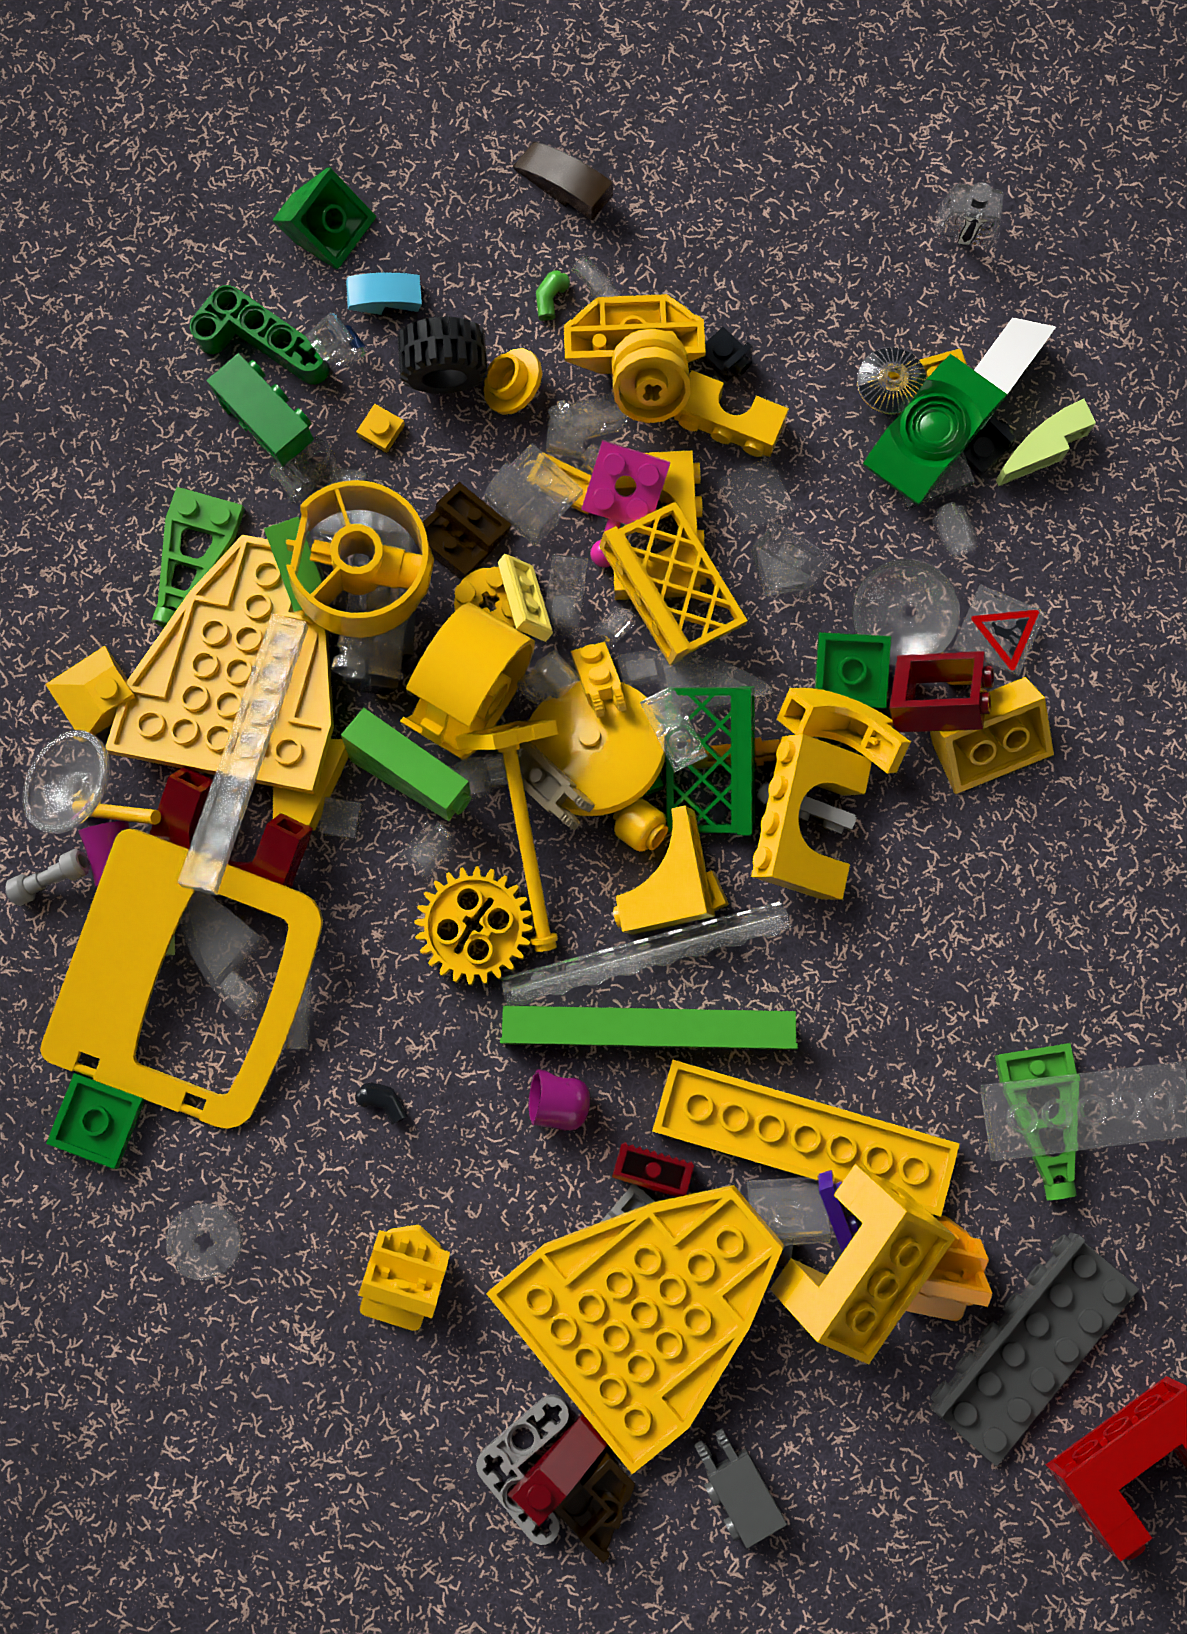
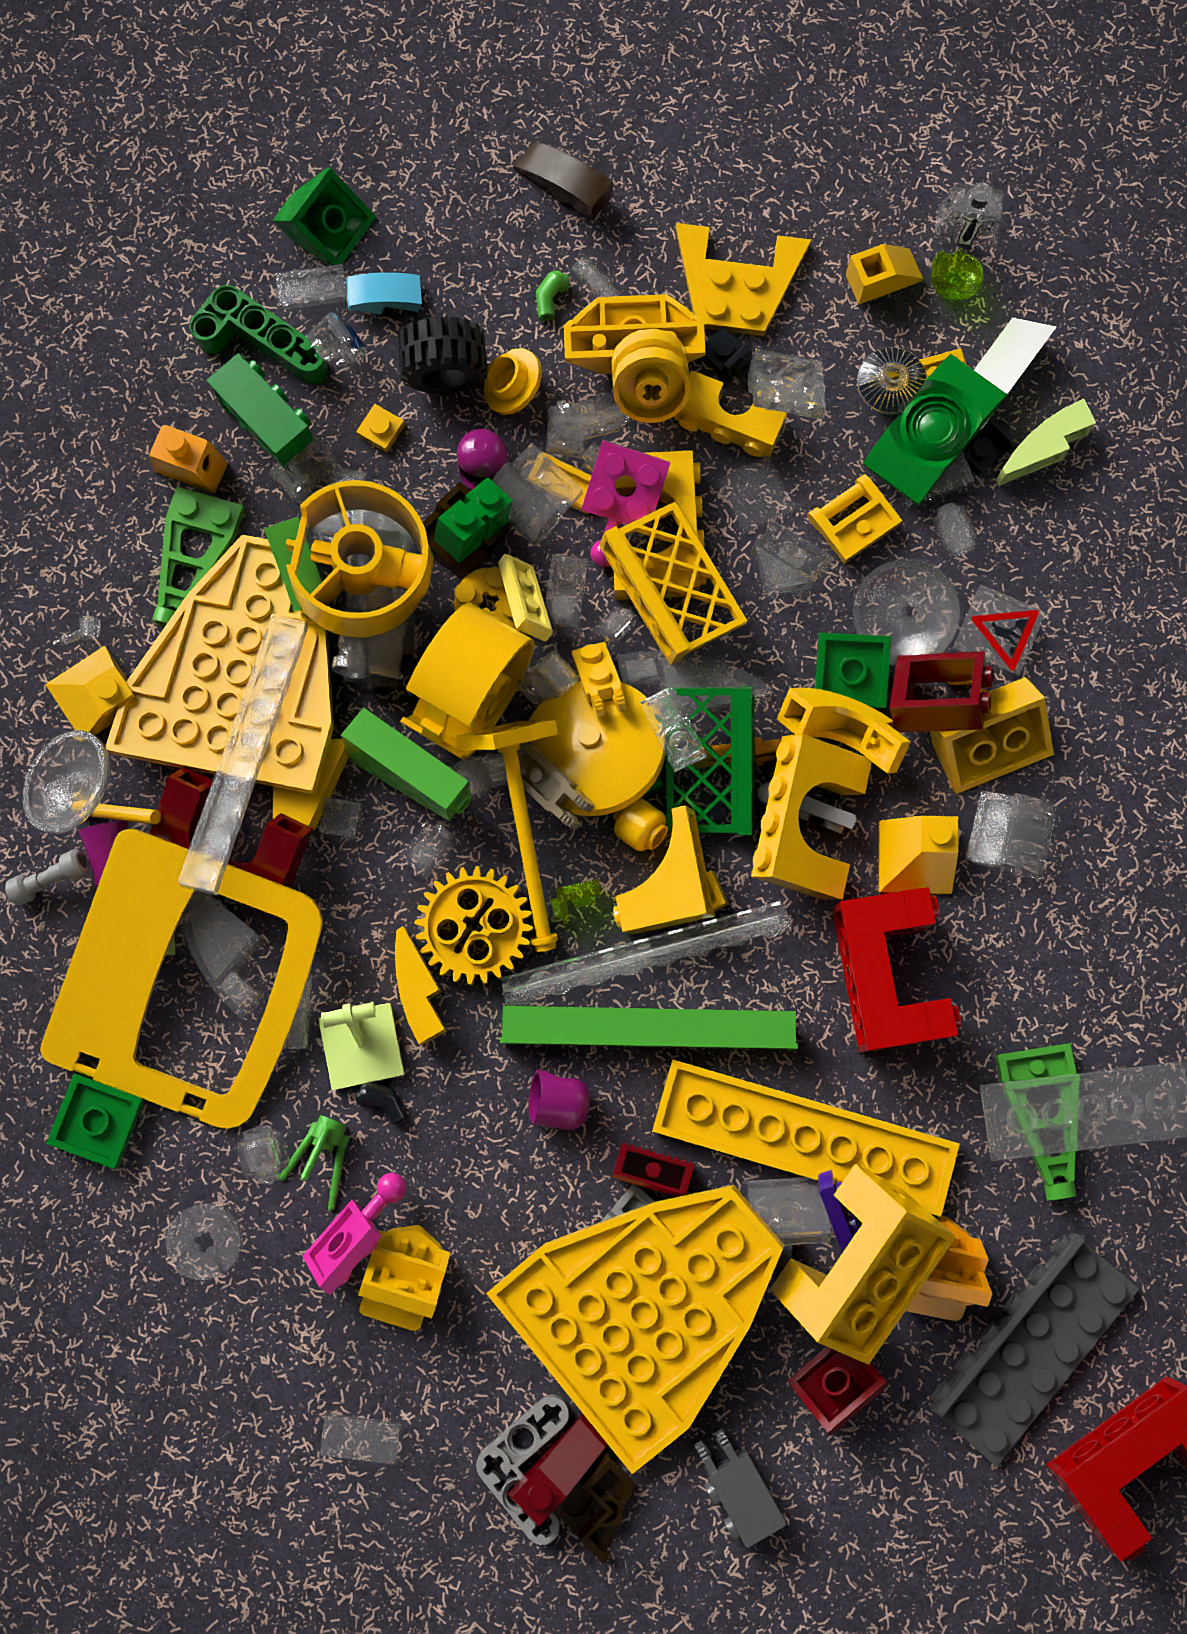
none -> clear hand [53,616,101,649]
none -> light orange torso [149,425,228,494]
none -> clear head [237,1125,290,1184]
none -> clear plate [275,264,347,311]
none -> bright green plant [279,1115,350,1211]
none -> dark pink plate [302,1173,407,1295]
none -> yellowish green plate [318,1002,405,1090]
none -> clear plate [319,1414,402,1465]
none -> yellow slope [395,926,447,1046]
none -> green piece [434,477,513,563]
none -> magenta helmet [456,429,509,491]
none -> clear neon green bracket [550,879,602,926]
none -> yellow wing [675,223,811,336]
none -> clear plate [747,348,826,419]
none -> dark red slope [787,1347,889,1436]
none -> yellow plate [807,474,903,564]
none -> red piece [832,887,961,1053]
none -> yellow slope [846,244,923,305]
none -> yellow slope [879,816,958,895]
none -> clear neon green hair [931,249,984,301]
none -> clear brick [965,791,1057,879]

